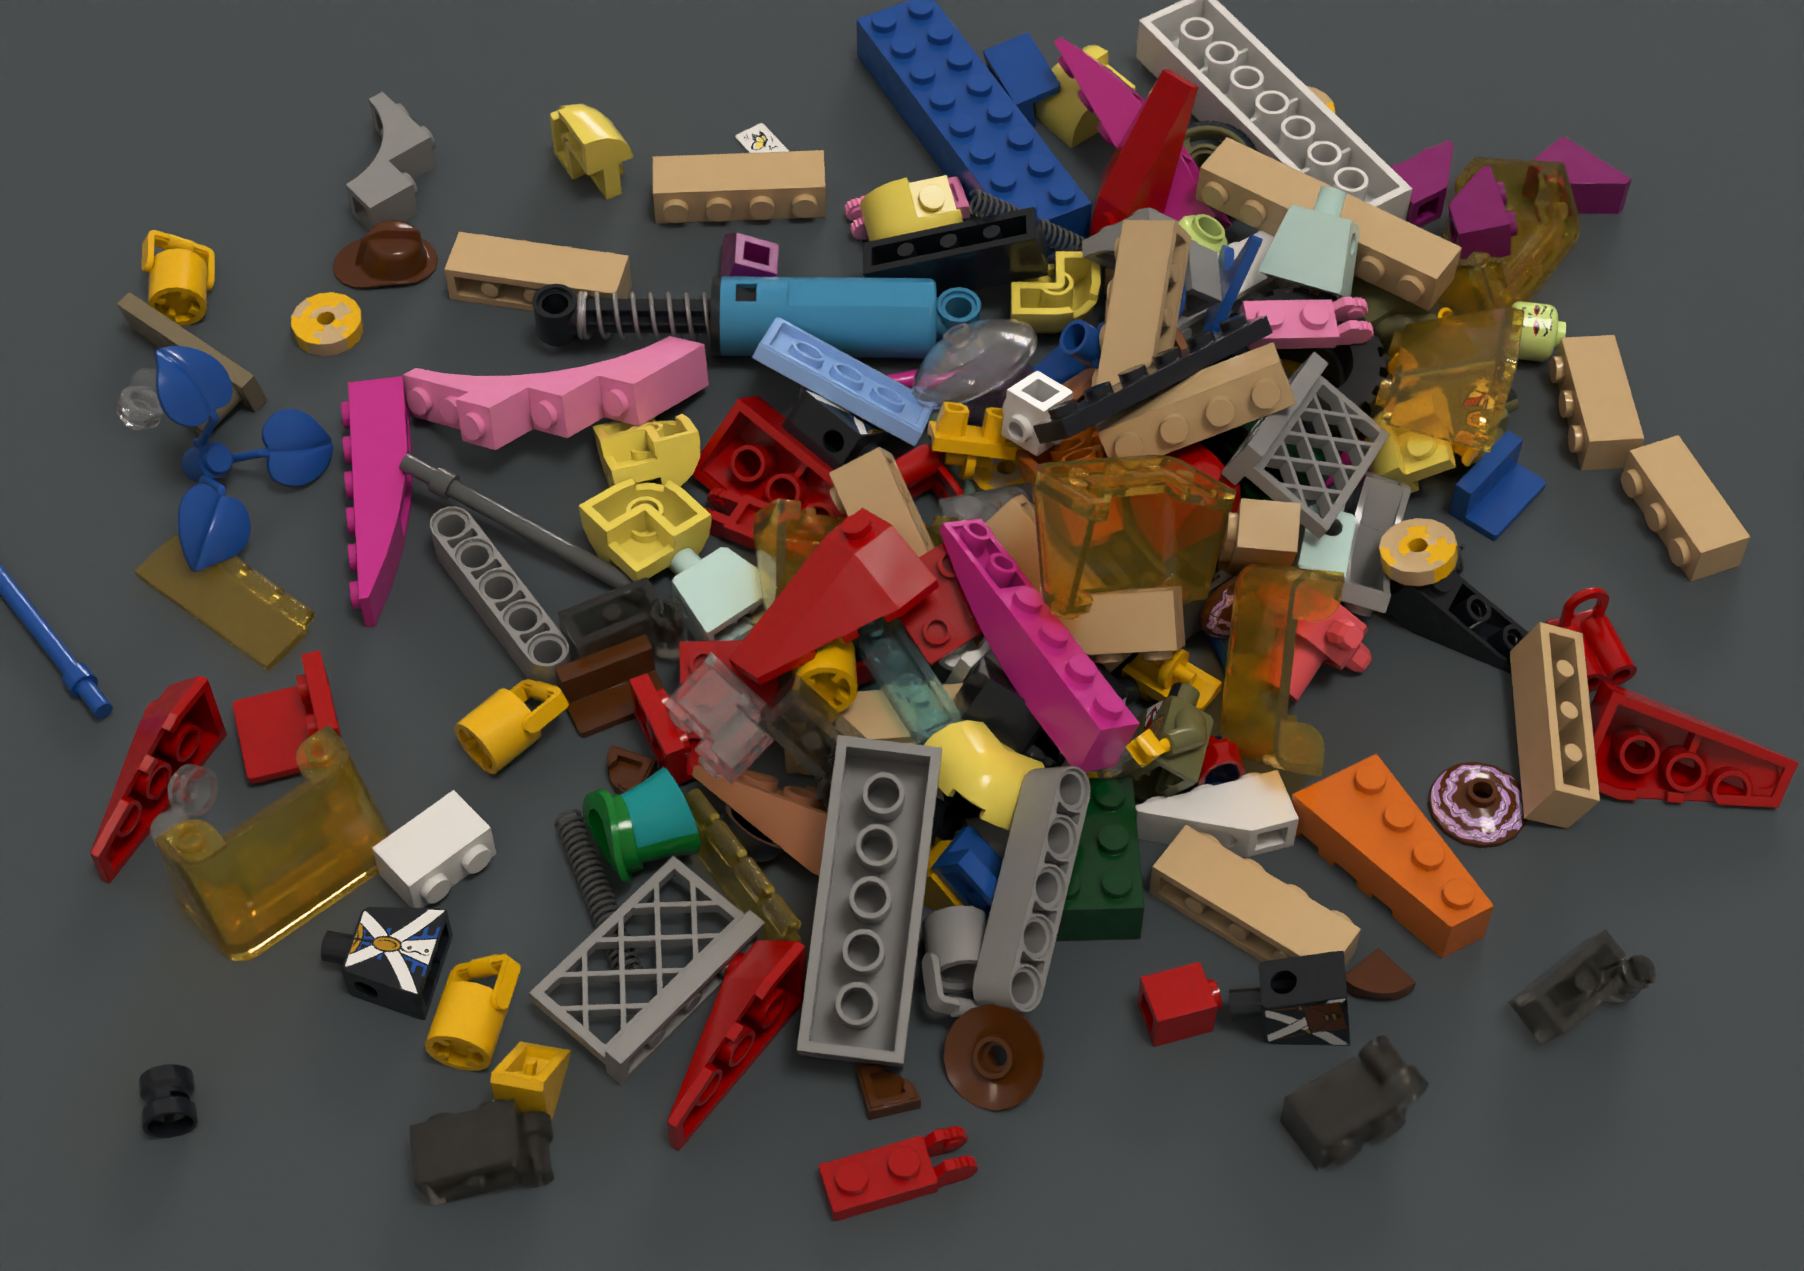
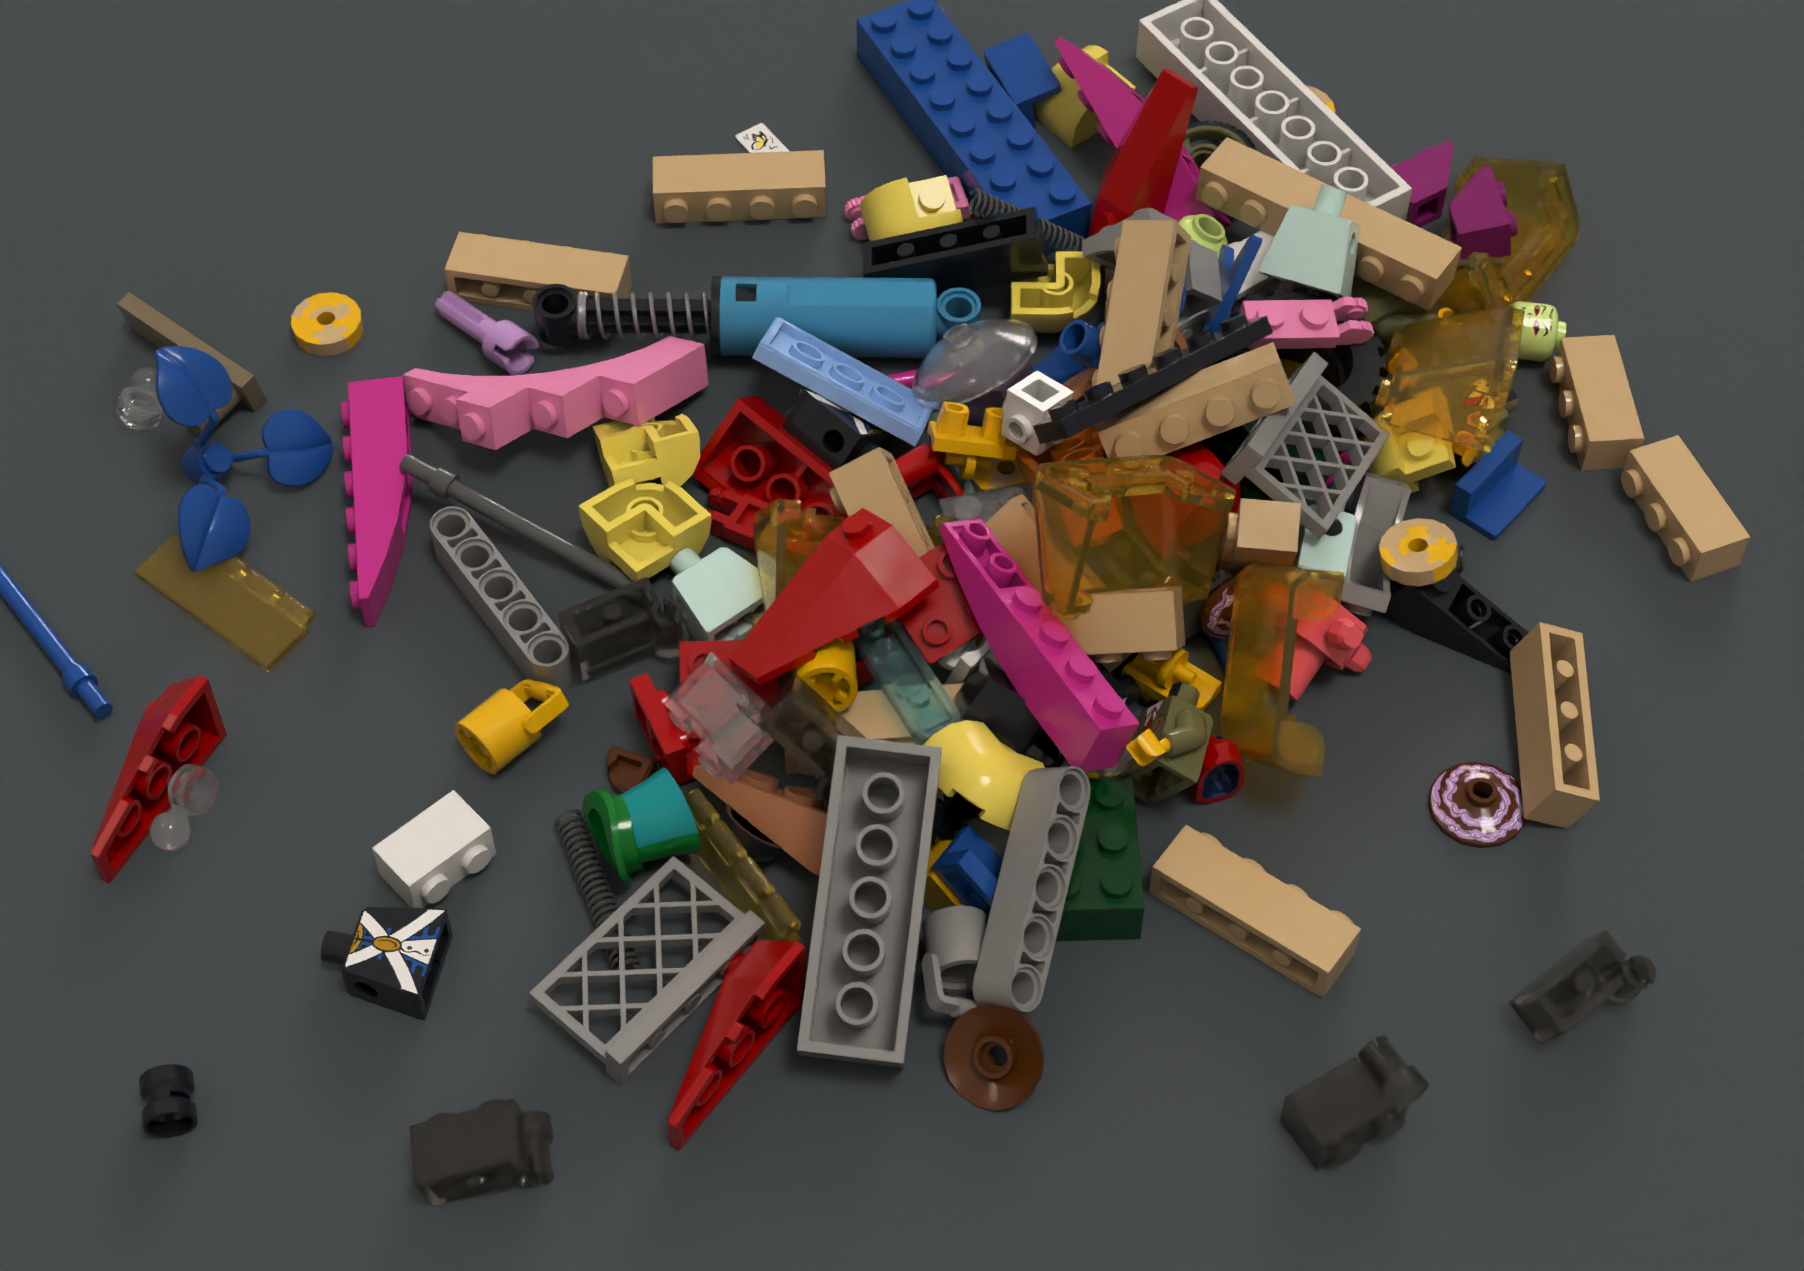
yellow piece [141,230,215,326] -> none
clear yellow windscreen [154,725,391,961] -> none
red bracket [232,650,347,784] -> none
reddish brown piece [333,220,438,288] -> none
light grey arch [346,92,436,231] -> none
yellow piece [424,954,521,1071] -> none
yellow slope [490,1041,571,1127] -> none
light yellow brick [550,104,634,200] -> none
reddish brown panel [555,634,668,738] -> none
magenta slope [720,233,779,277] -> none
red hinge [818,1125,978,1221] -> none
reddish brown tile [856,1064,921,1120] -> none
white slope [1135,770,1299,858] -> none
red brick [1137,962,1222,1047] -> none
black torso [1229,951,1350,1046] -> none
orange wedge [1291,753,1494,958] -> none
reddish brown tile [1346,948,1416,1001] -> none
magenta slope [1524,136,1632,214] -> none
red piece [1545,587,1637,693] -> none
red wedge [1590,680,1799,808] -> none
none -> lavender piece [435,291,539,375]

